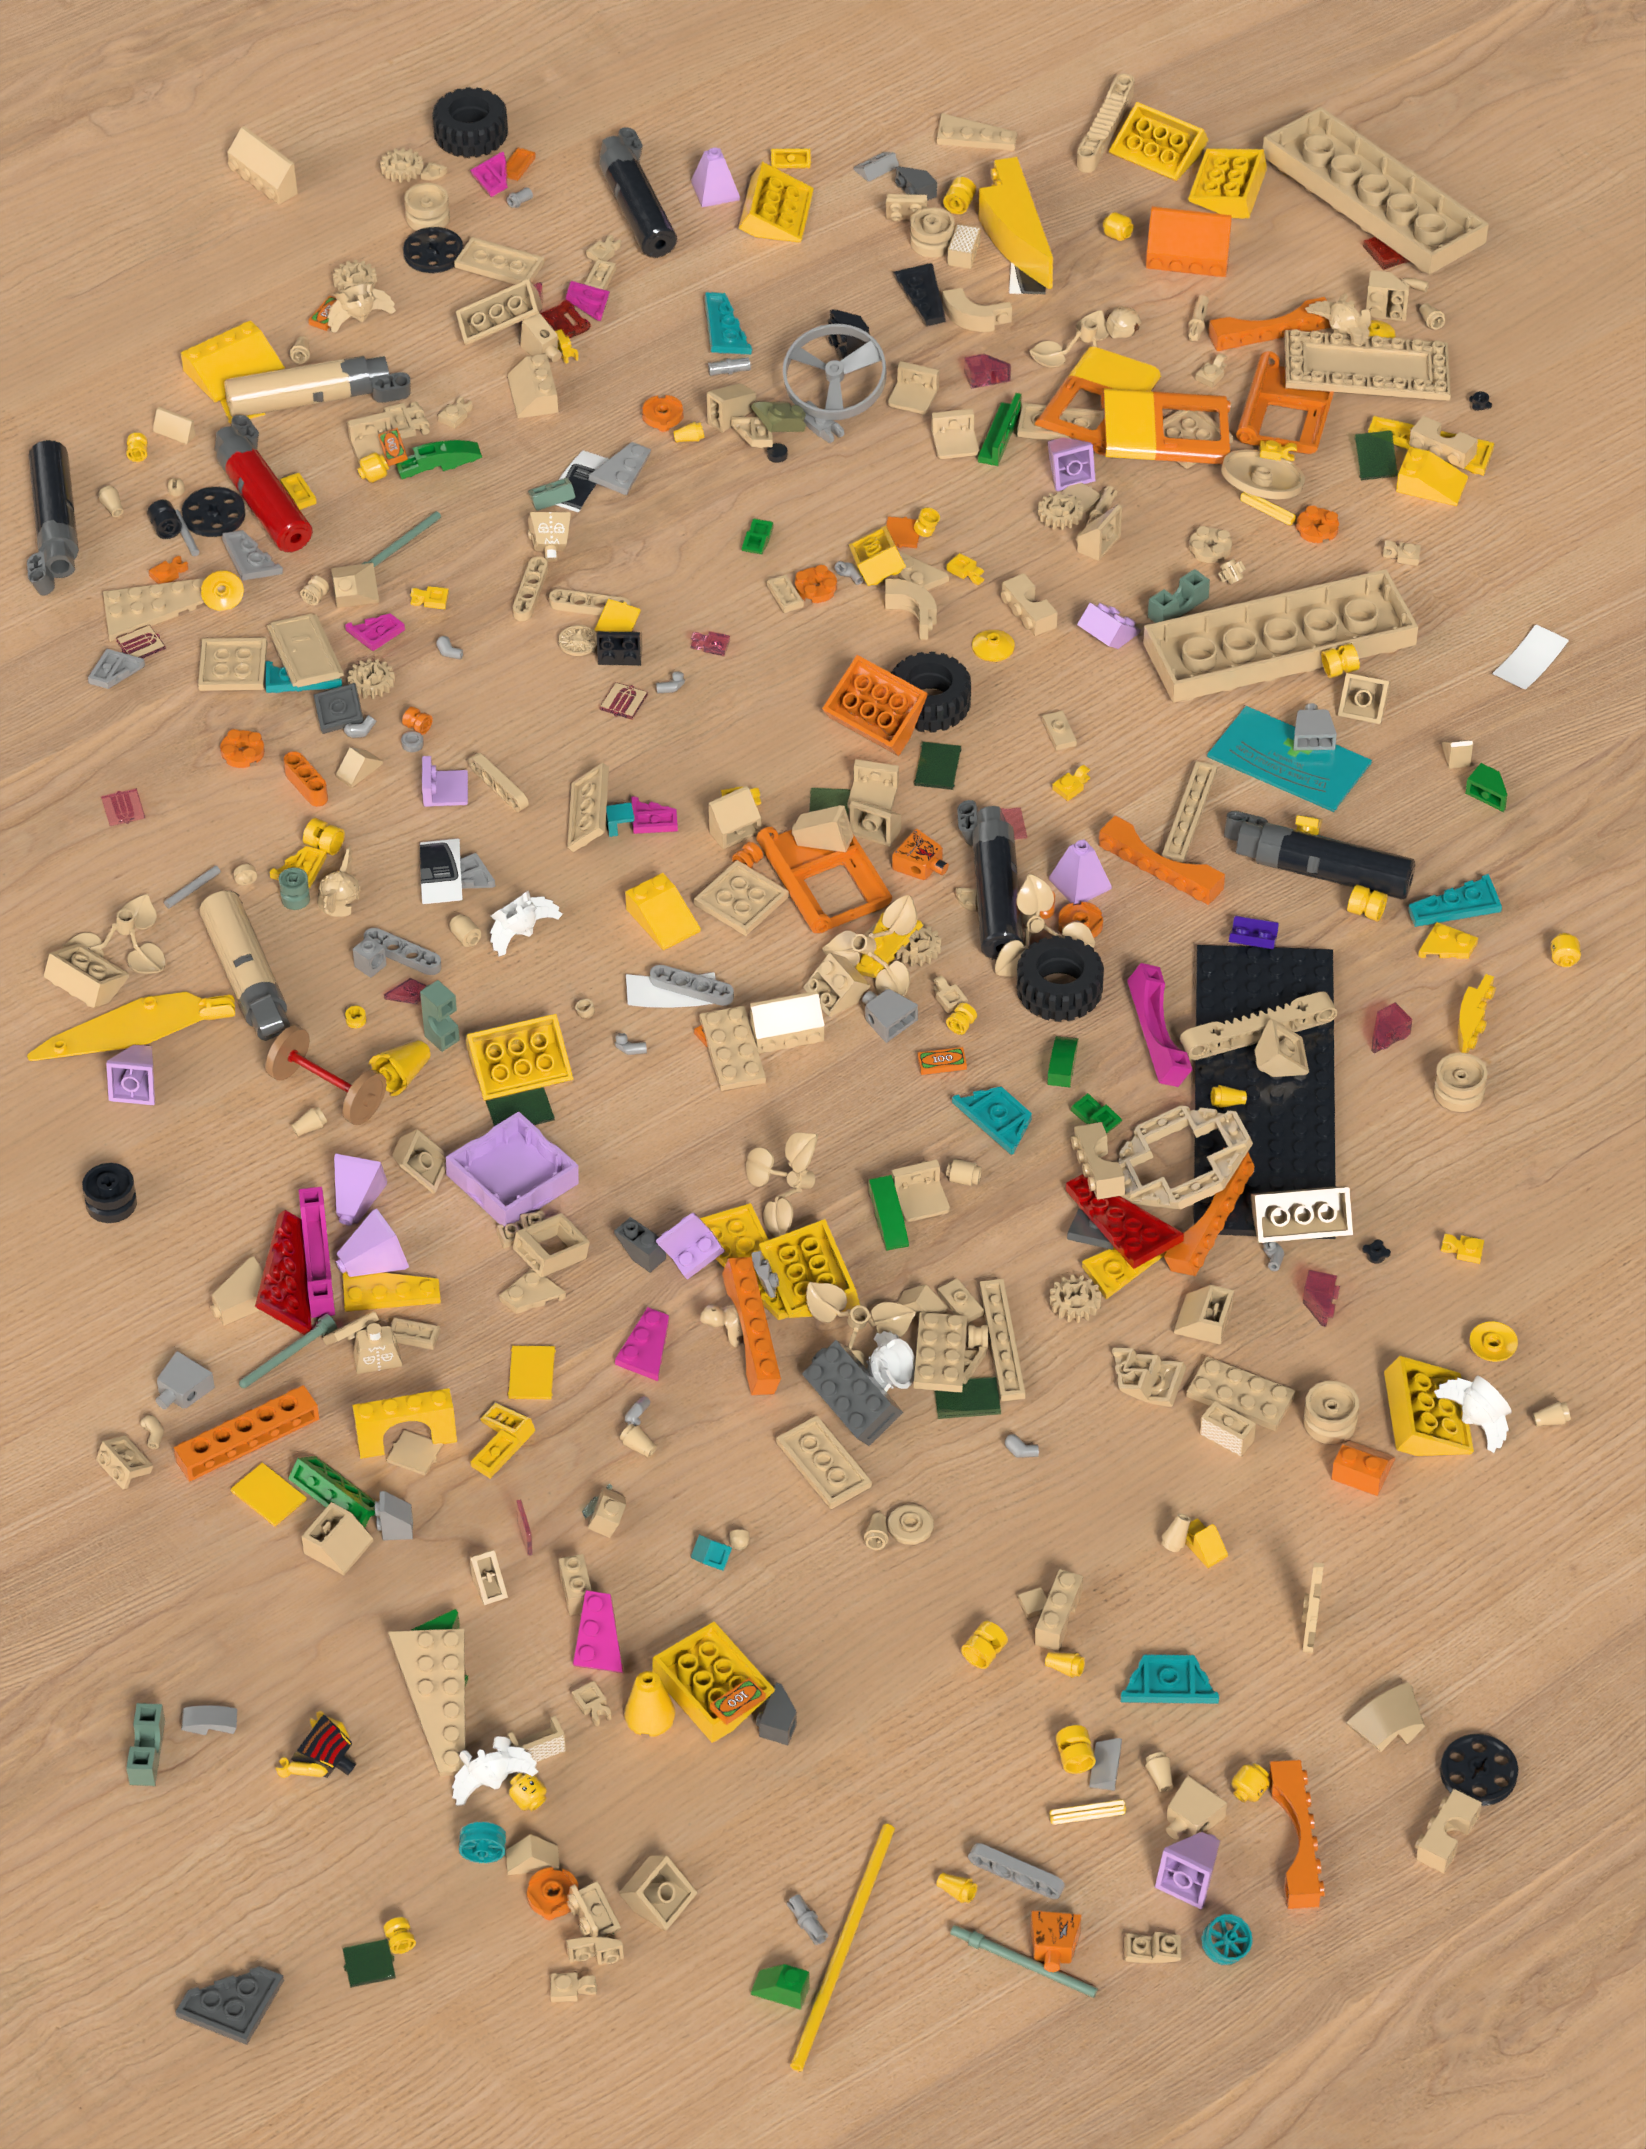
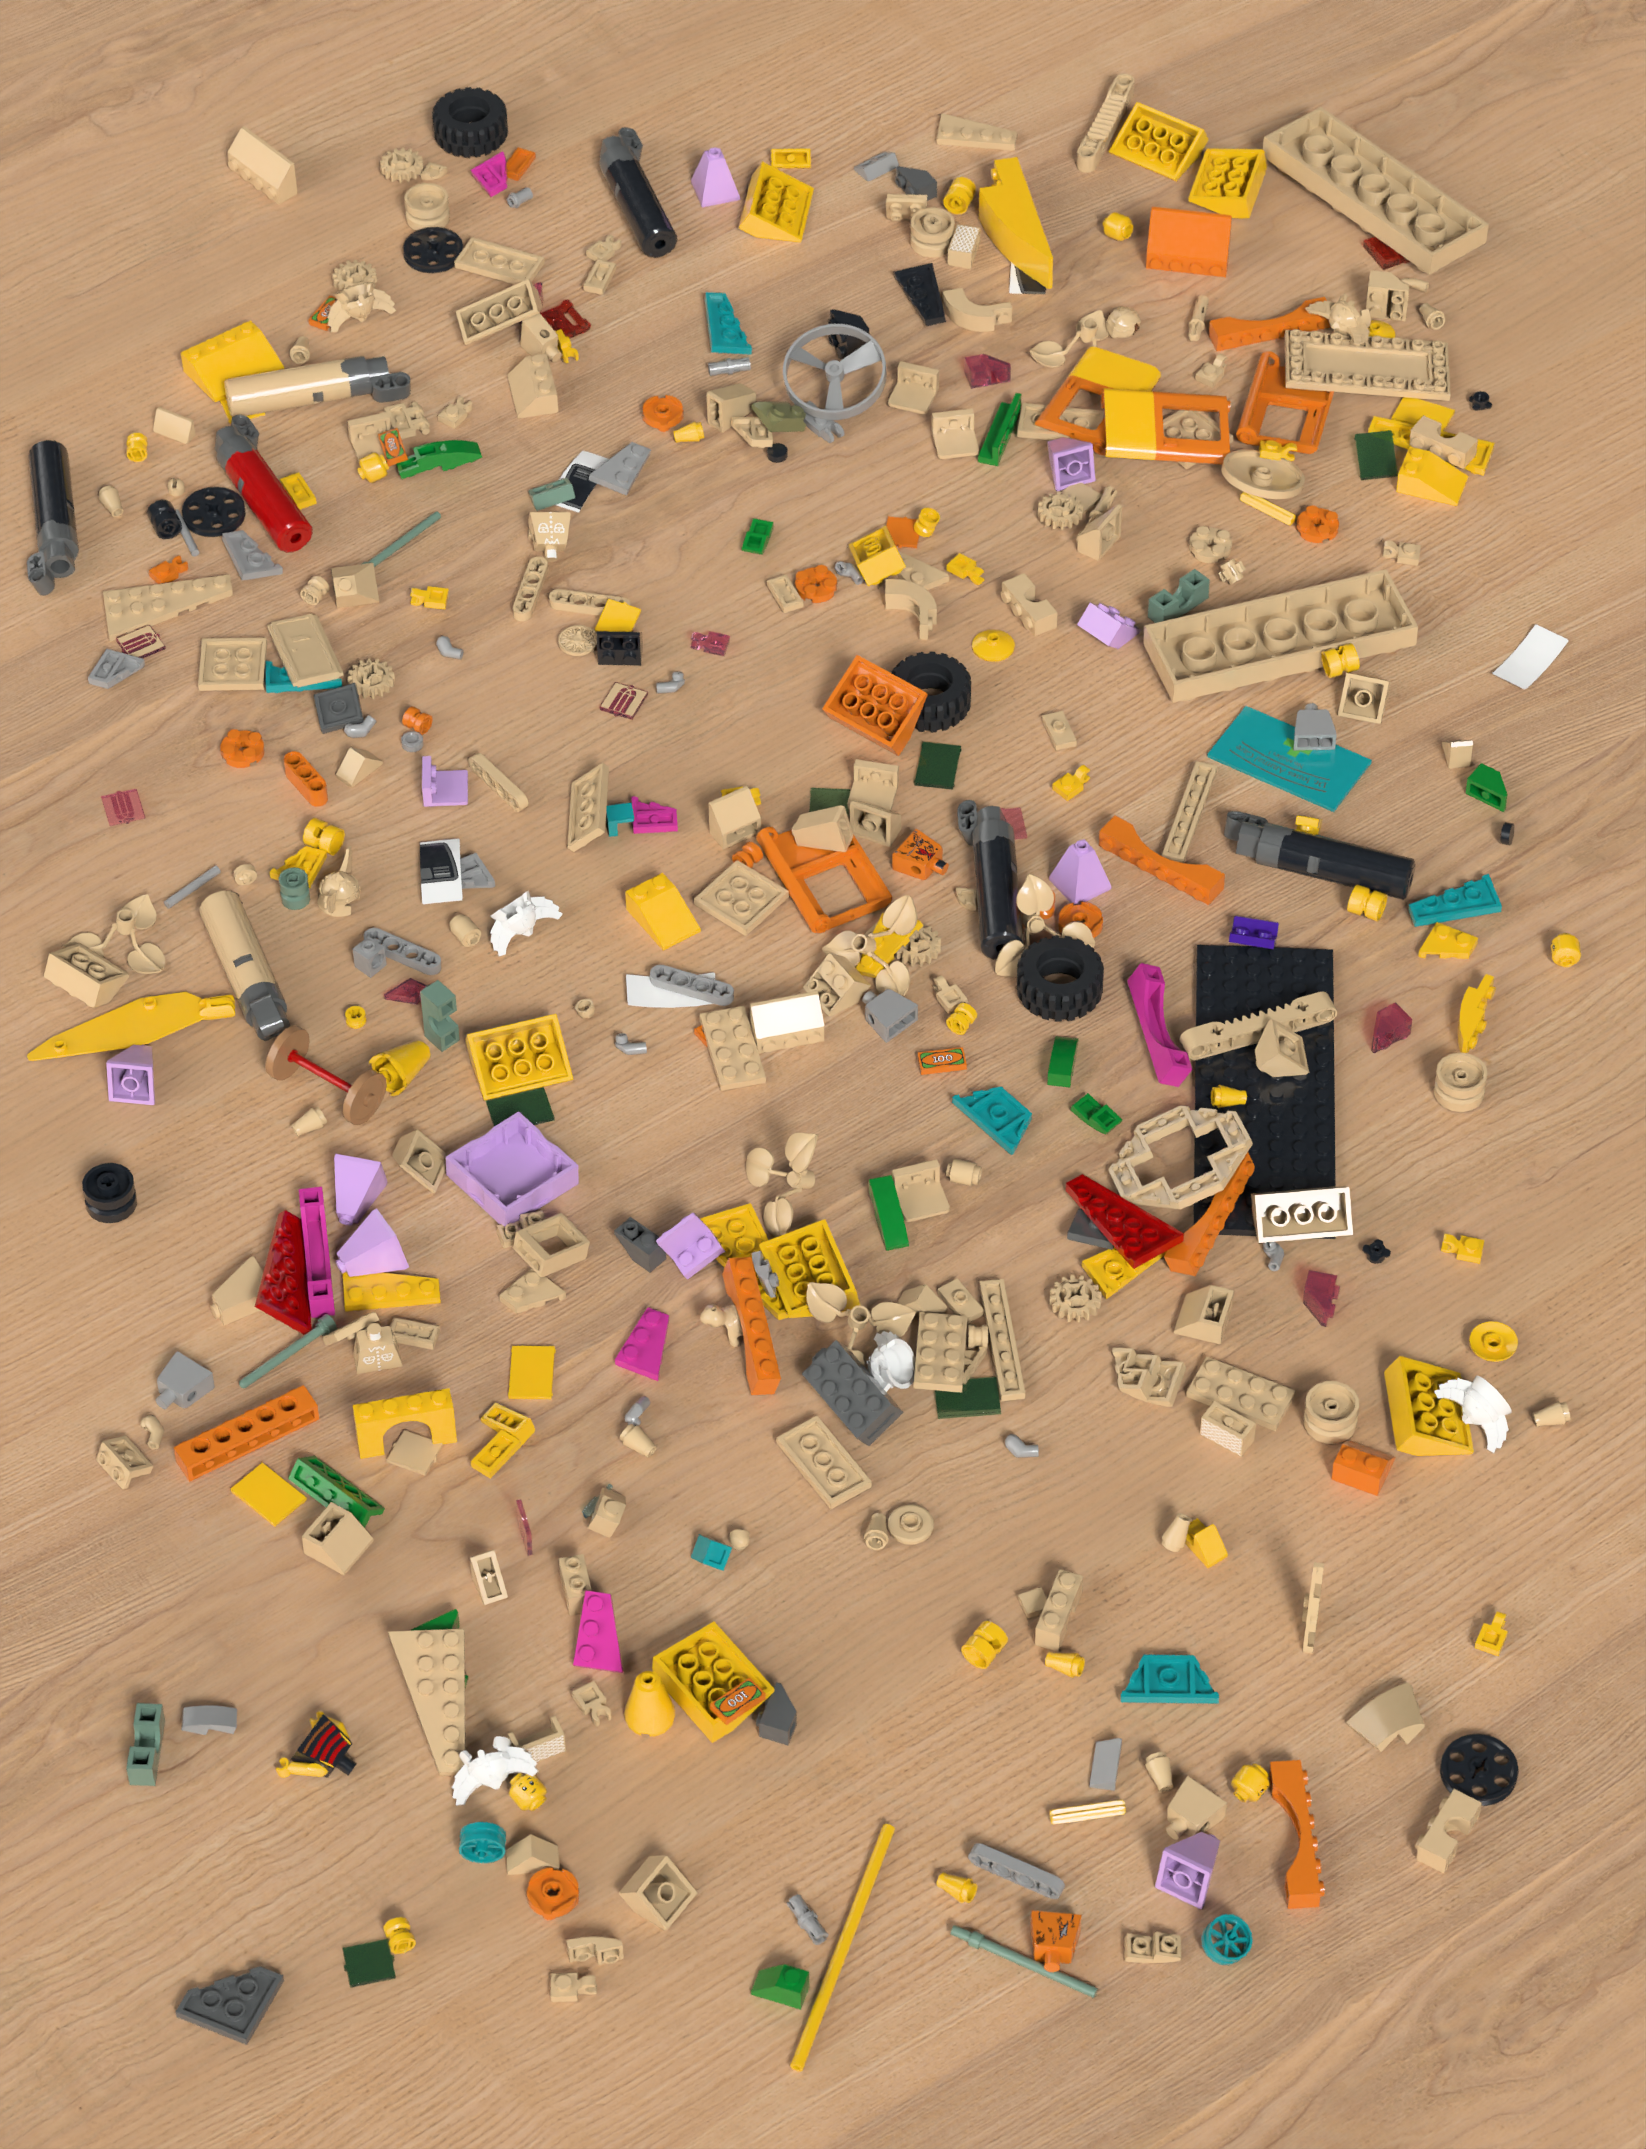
yellow dish [201,570,244,611] -> none
dark pink wing [345,613,405,651] -> none
light grey slope [375,1491,413,1540] -> none
dark pink wing [566,281,610,321] -> none
tan bracket [567,1881,621,1938] -> none
yellow wheel [1056,1725,1096,1774] -> none
tan arch [1071,1122,1125,1200] -> none
none -> yellow piece [1391,397,1455,431]
none -> yellow plate [1475,1611,1508,1657]
none -> black tile [1501,822,1515,845]

